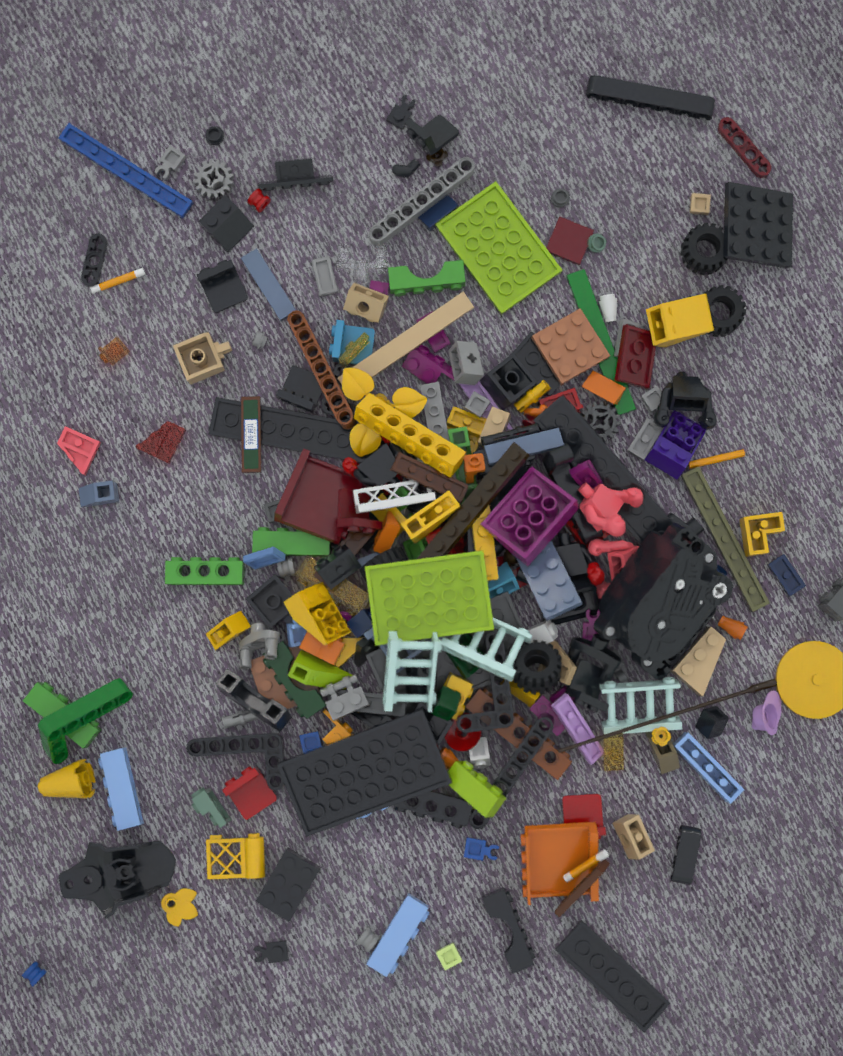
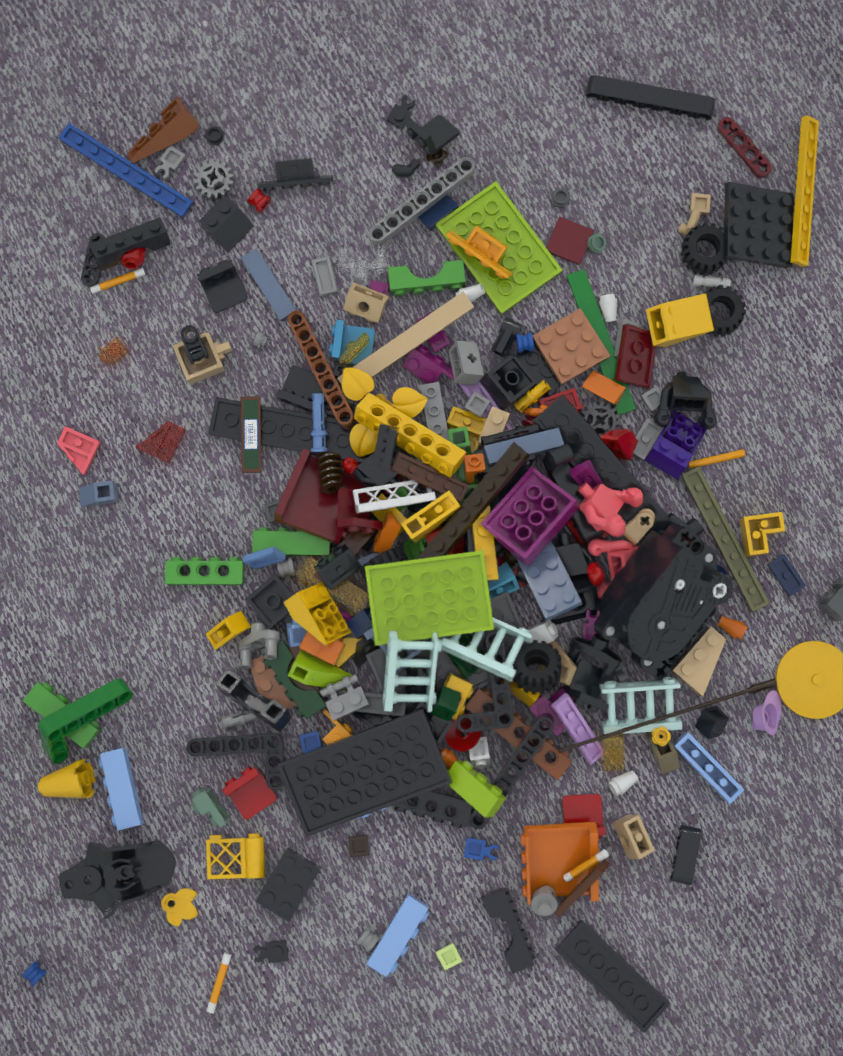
none -> black arch [89,217,170,271]
none -> red head [120,247,146,269]
none -> dark orange wedge [127,96,200,163]
none -> black piece [181,325,209,365]
none -> light orange bar [207,953,231,1013]
none -> medium blue pin [311,393,328,452]
none -> dark brown piece [317,451,344,495]
none -> dark brown plate [348,835,370,857]
none -> black bracket [373,424,399,469]
none -> light orange bracket [446,225,513,279]
none -> white cone [456,283,485,303]
none -> black piece [491,317,523,358]
none -> blue wheel [516,332,534,353]
none -> light grey piece [531,885,558,916]
none -> red slope [601,429,638,461]
none -> white cone [608,770,638,796]
none -> tan piece [623,508,655,545]
none -> tan arm [678,210,701,235]
none -> white axle [693,275,731,288]
none -> yellow plate [791,115,819,267]

